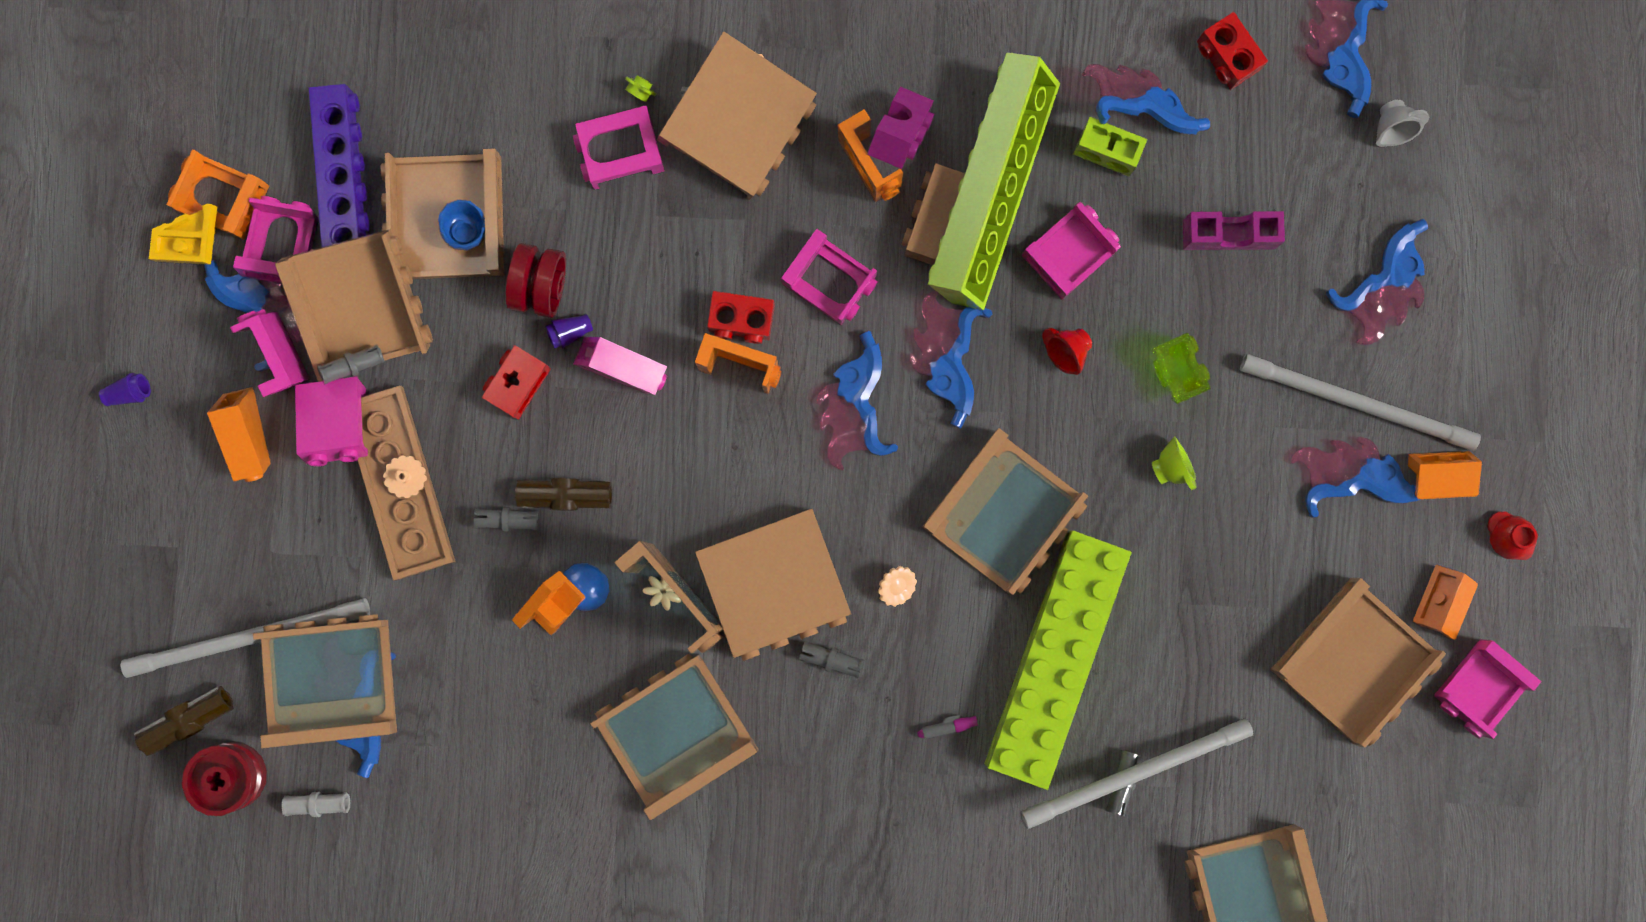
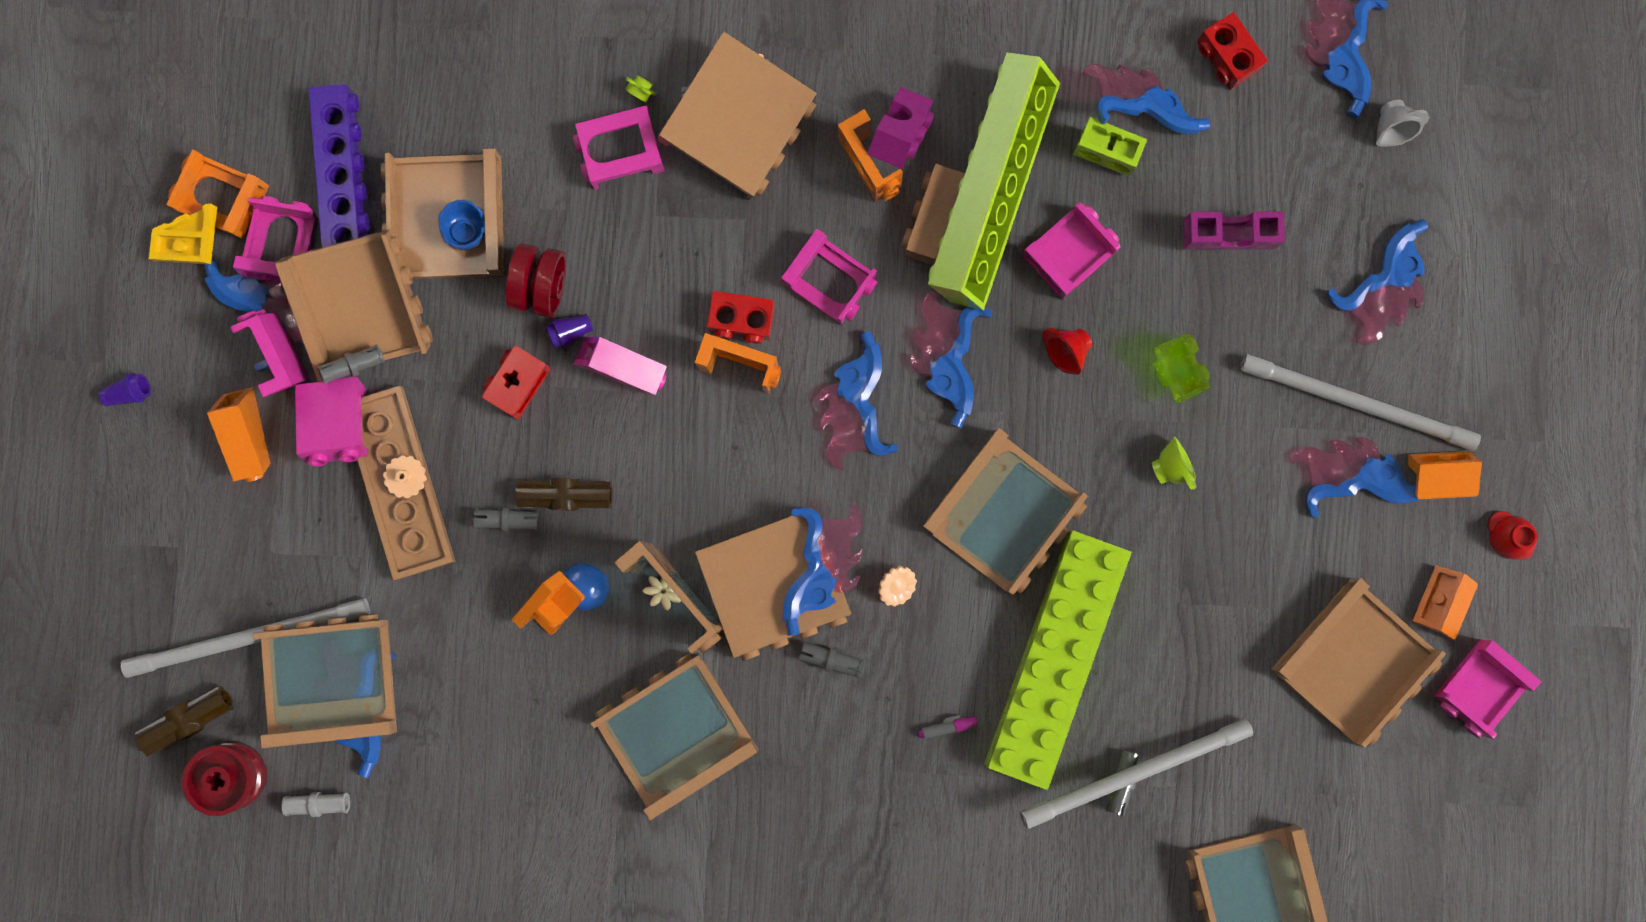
none -> piece [783,504,863,636]

